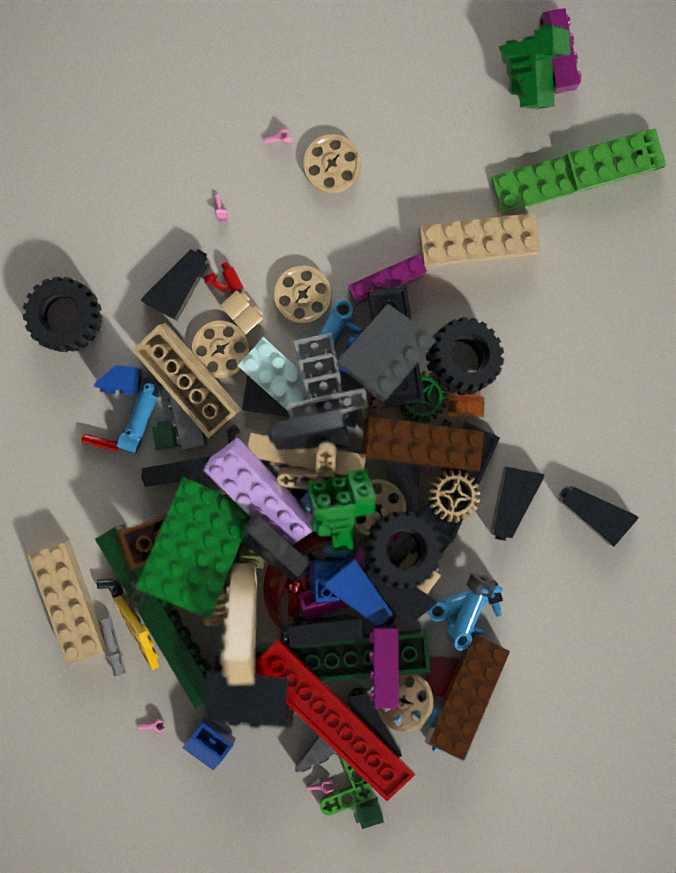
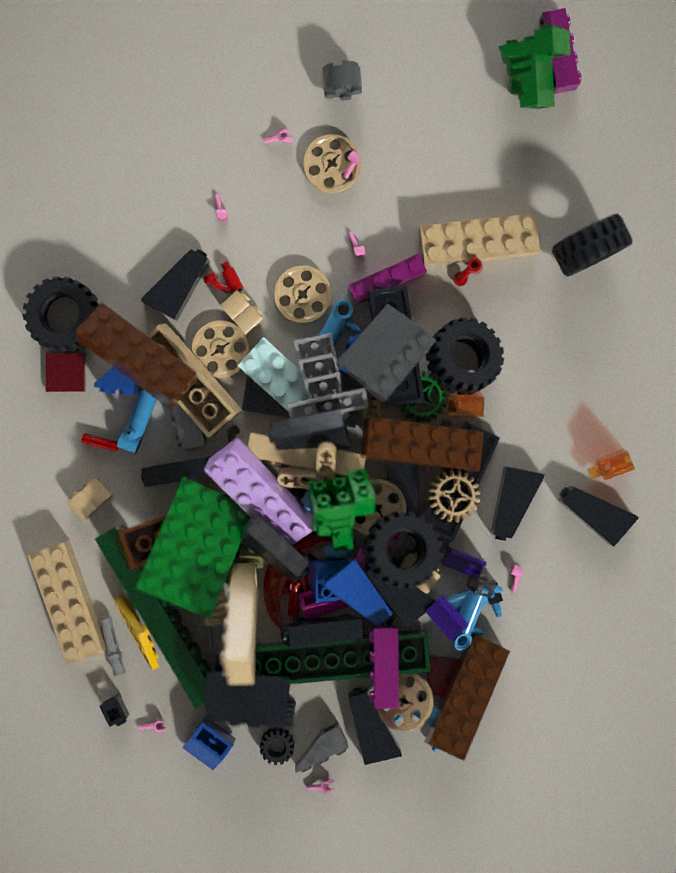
black arm [97,579,123,598] -> none
clear smoke arm [129,577,146,608] -> none
clear green brick [152,421,177,450] -> none
red plate [254,639,415,801] -> none
bright green beam [320,758,373,816] -> none
clear green brick [354,797,384,829] -> none
bright green hinge [491,129,666,214] -> none
none -> dark red tile [46,353,86,392]
none -> tan brick [67,478,113,521]
none -> reddish brown brick [76,303,197,410]
none -> black brick [99,693,130,727]
none -> black tyre [259,727,295,765]
none -> dark grey brick [322,61,362,101]
none -> bright pink hand [343,150,361,179]
none -> bright pink hand [348,232,365,258]
none -> dark purple panel [426,595,469,641]
none -> dark purple panel [442,547,487,575]
none -> red plant [453,258,483,286]
none -> bright pink hand [510,564,523,593]
none -> black tyre [552,214,633,277]
none -> clear orange torso [587,448,635,480]

